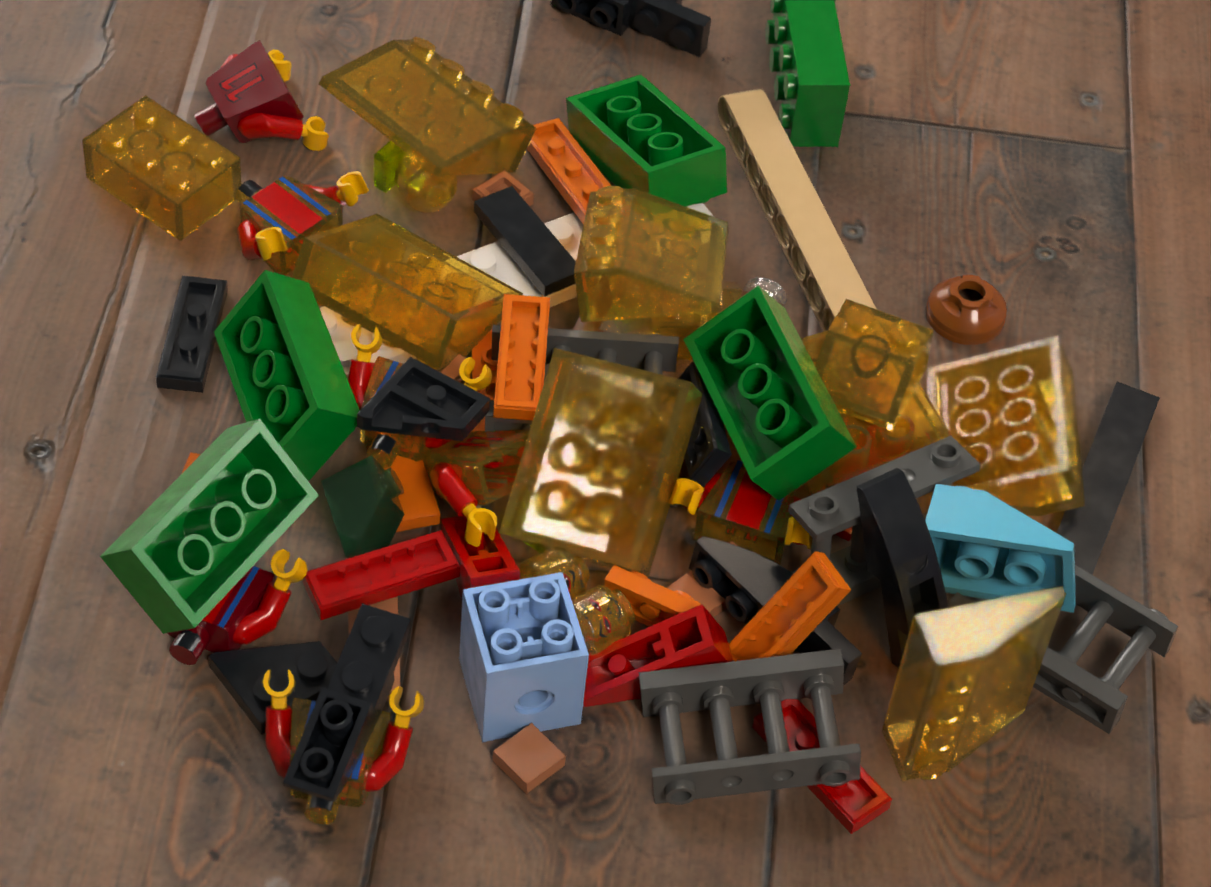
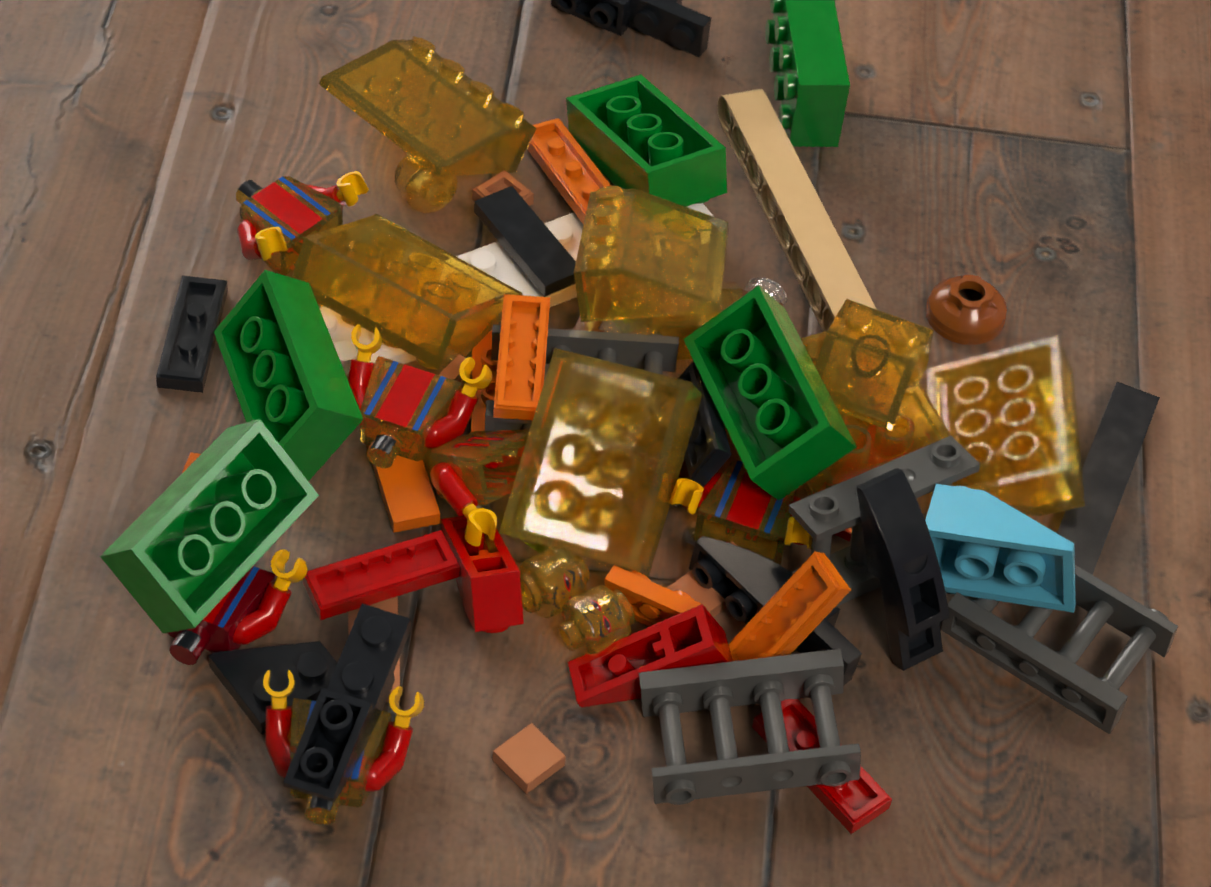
clear yellow brick [82,95,242,241] -> none
torso [194,40,329,151] -> none
clear green slope [321,455,405,558] -> none
black wing [357,357,490,441] -> none
clear neon green tile [374,132,413,193] -> none
light blue brick [459,572,589,742] -> none
clear yellow slope [882,586,1066,781] -> none

